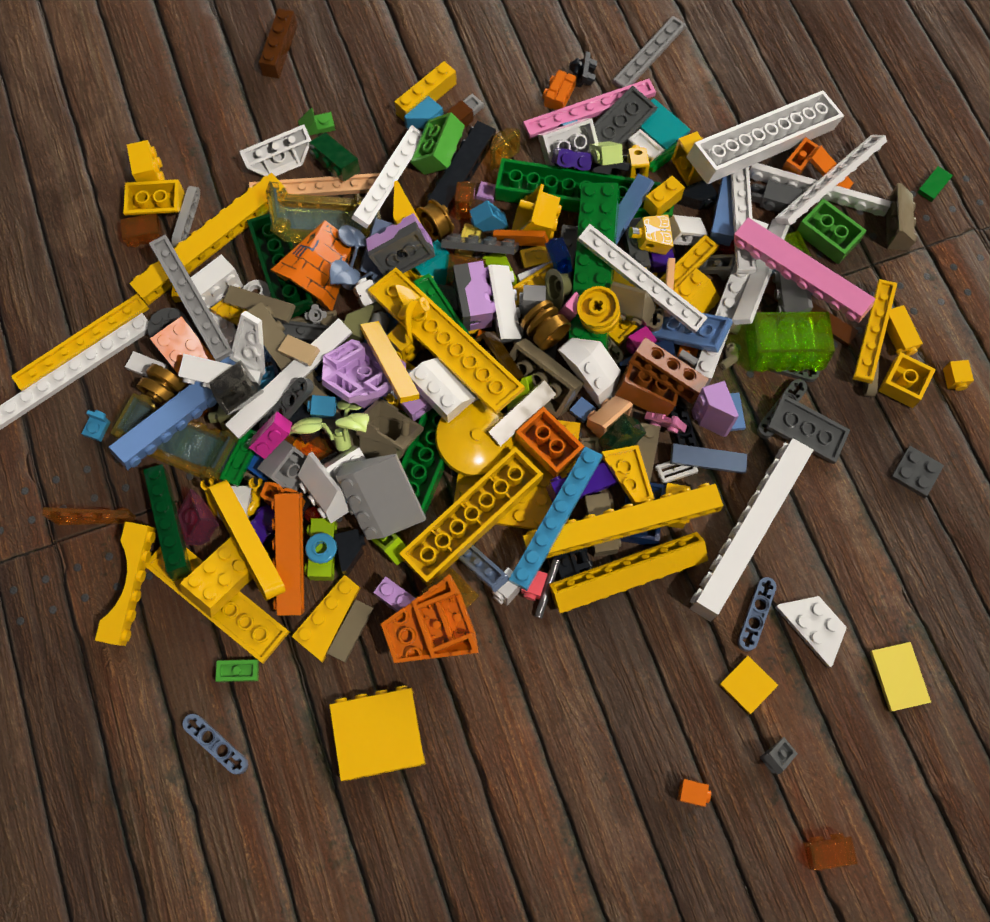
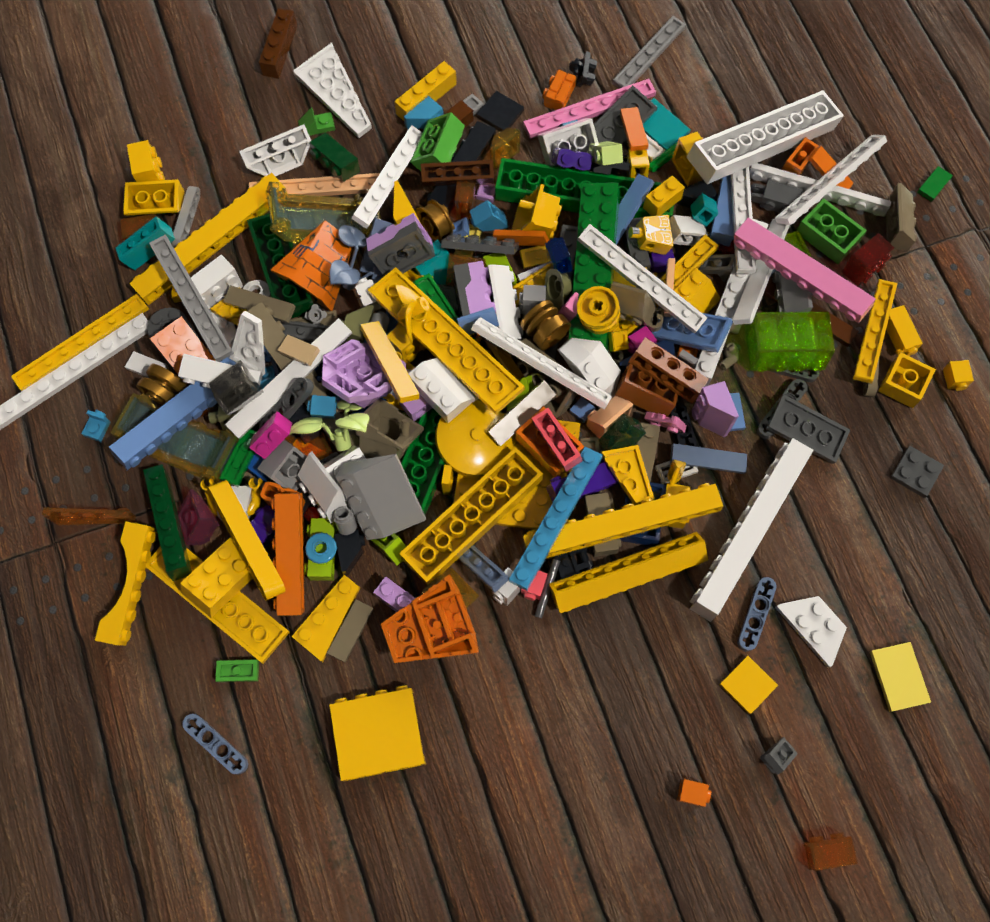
none -> teal brick [116,216,175,270]
none -> white wing [293,43,372,138]
none -> light grey brick [334,507,357,535]
none -> reddish brown brick [421,160,494,186]
none -> yellow tile [441,465,454,495]
none -> medium blue tile [453,217,470,237]
none -> medium blue tile [457,307,499,335]
none -> white tile [471,317,612,409]
none -> black tile [477,90,524,134]
none -> coral brick [532,408,582,472]
none -> yellow tile [608,330,629,352]
none -> orange tile [620,107,649,151]
none -> yellow slope [667,459,686,485]
none -> teal brick [691,193,718,227]
none -> clear red brick [842,233,895,287]

